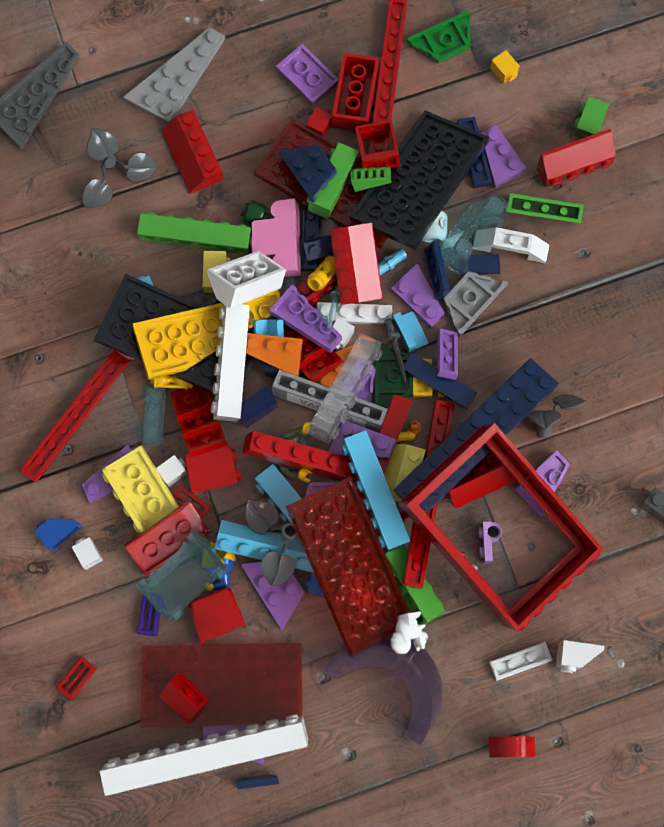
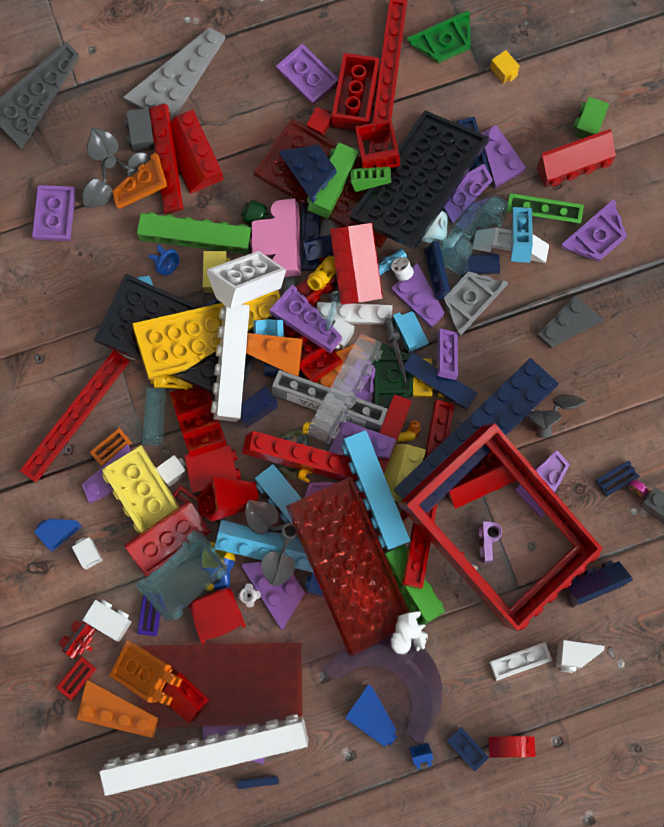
none -> medium lavender plate [32,185,76,242]
none -> red hips [59,620,96,659]
none -> orange wing [76,680,158,738]
none -> white brick [83,599,131,642]
none -> orange tile [90,428,132,467]
none -> orange tile [109,640,182,705]
none -> orange wing [112,153,167,209]
none -> dark grey brick [125,108,155,152]
none -> blue piece [148,244,180,276]
none -> red plate [149,103,184,214]
none -> red slope [197,477,259,521]
none -> white plate [238,584,261,607]
none -> blue slope [345,685,397,747]
none -> white wheel [391,257,414,281]
none -> blue tile [409,743,434,769]
none -> medium lavender wing [444,164,493,224]
none -> dark blue plate [447,727,489,772]
none -> medium azure slope [511,207,533,263]
none -> dark grey wing [537,295,604,348]
none -> medium lavender wing [561,199,627,262]
none -> dark blue slope [564,560,633,608]
none -> dark blue tile [596,461,640,497]
none -> dark pink tile [628,480,649,498]

